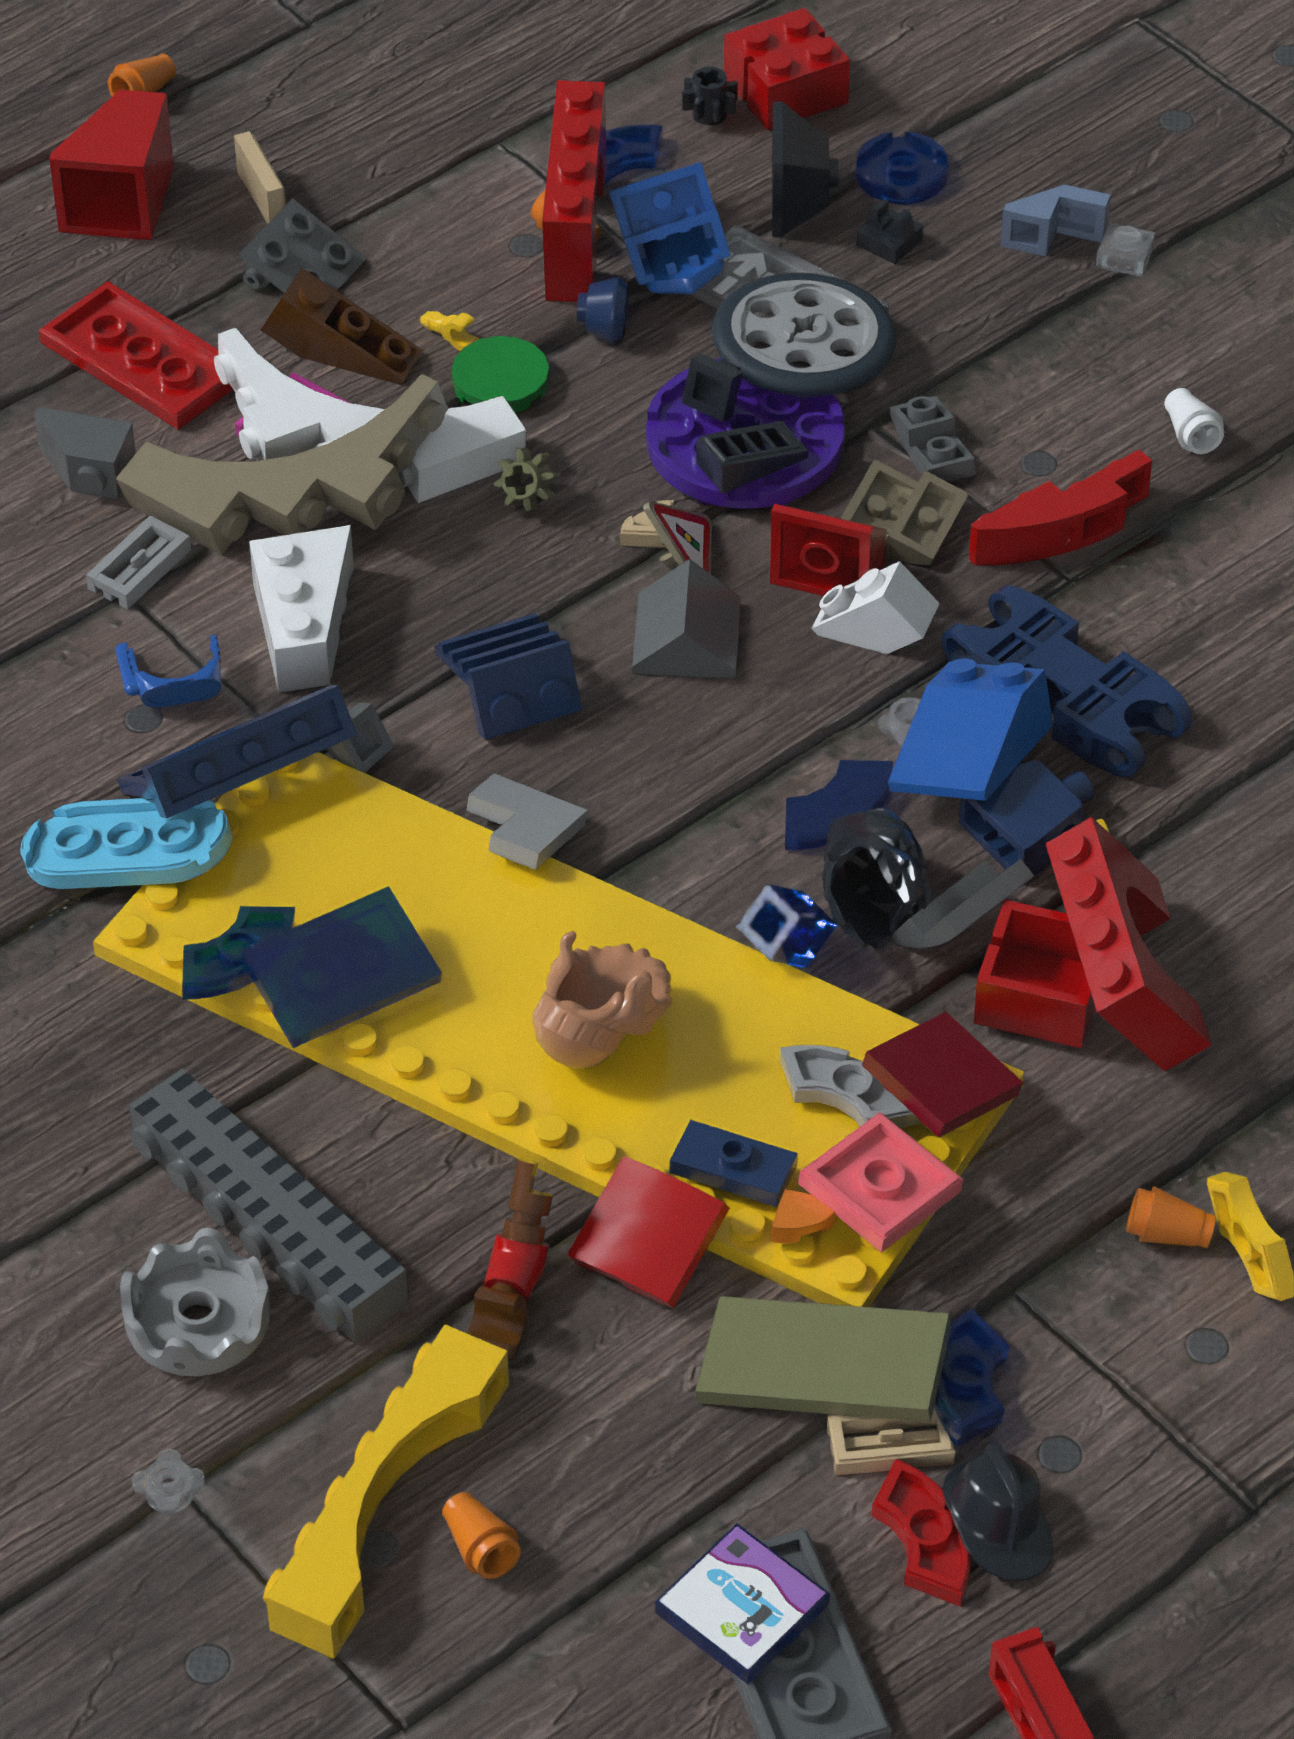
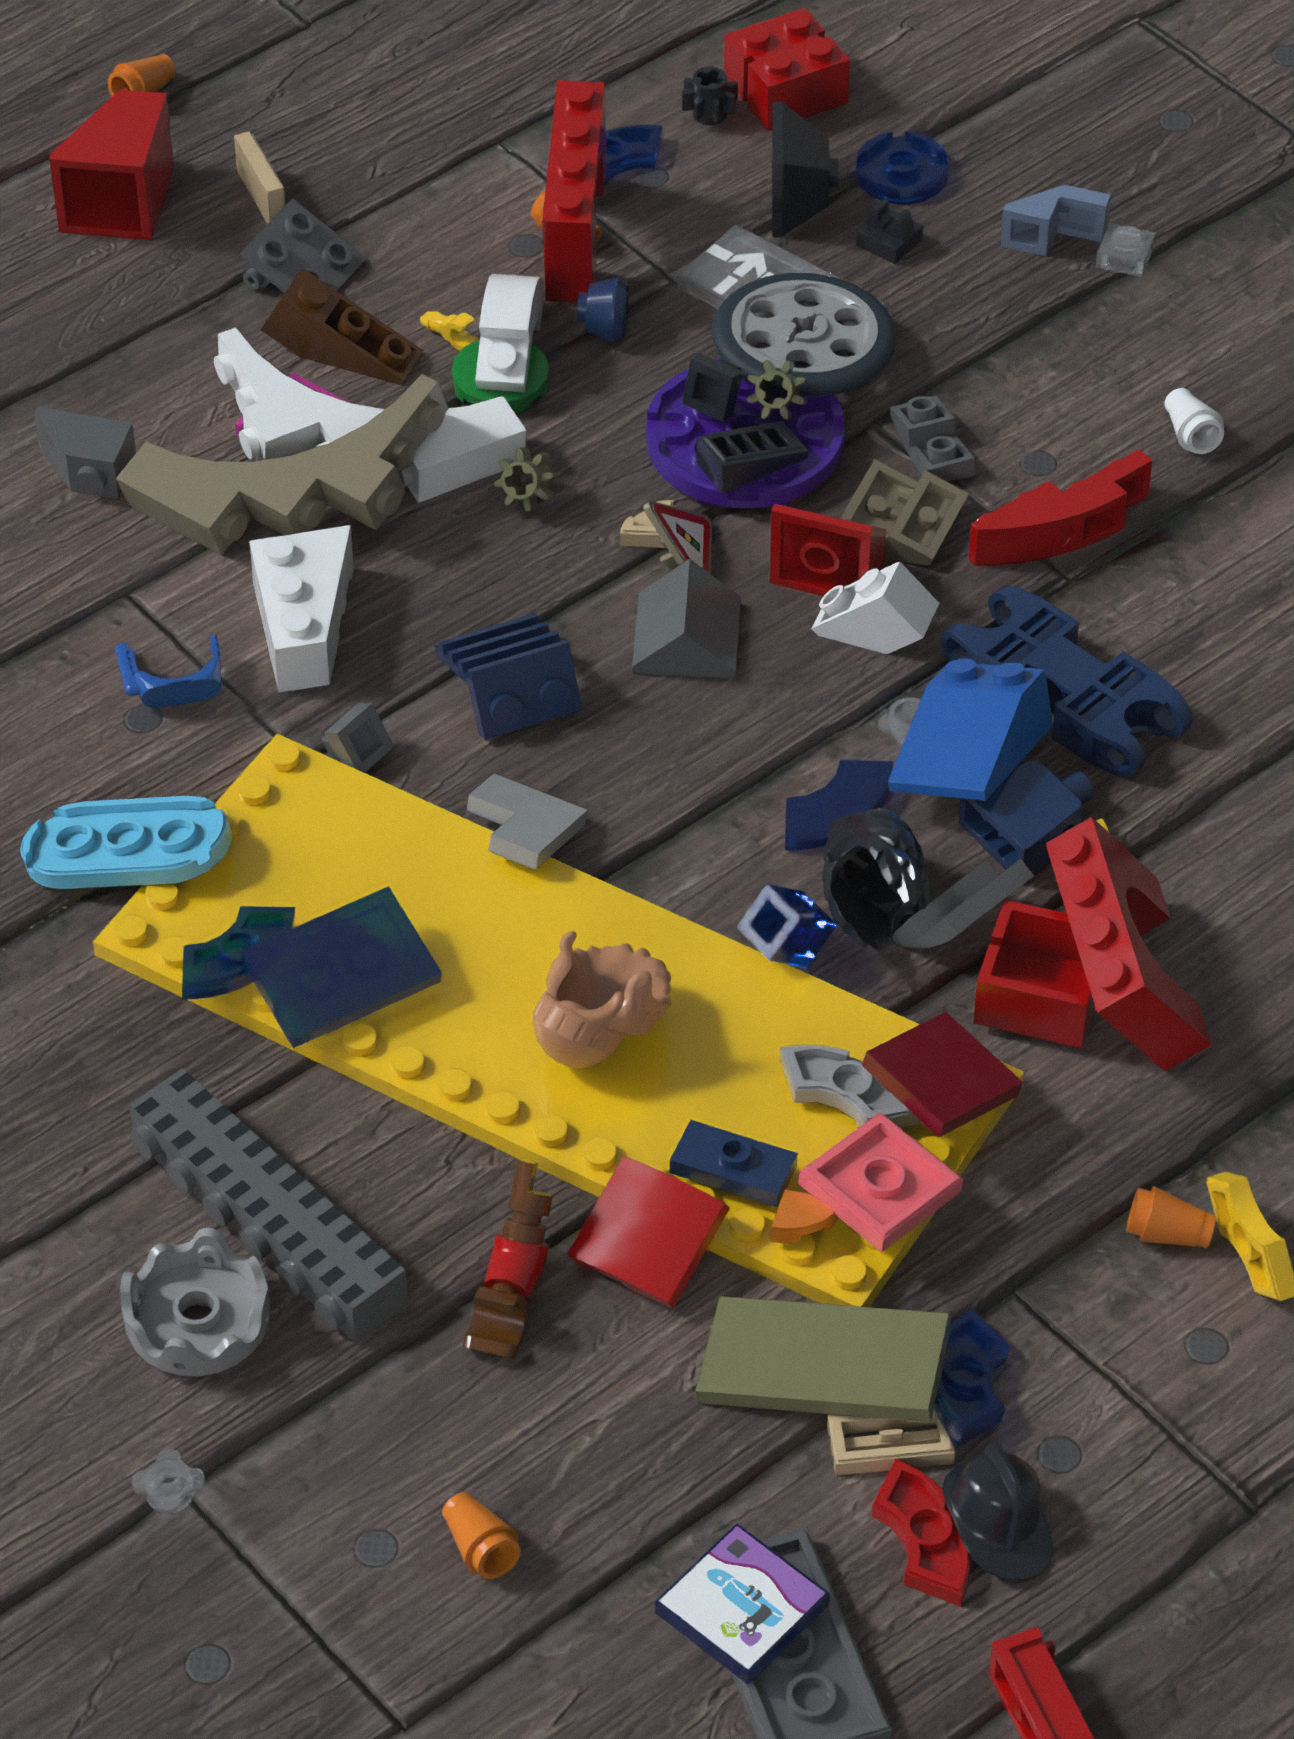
red tile [39,281,233,430] -> none
light grey tile [86,516,191,610] -> none
dark blue fence [117,685,357,818] -> none
yellow arch [263,1324,509,1659] -> none
blue piece [609,162,731,294] -> none
none -> white arch [475,274,545,392]
none -> olive gear [747,360,809,420]

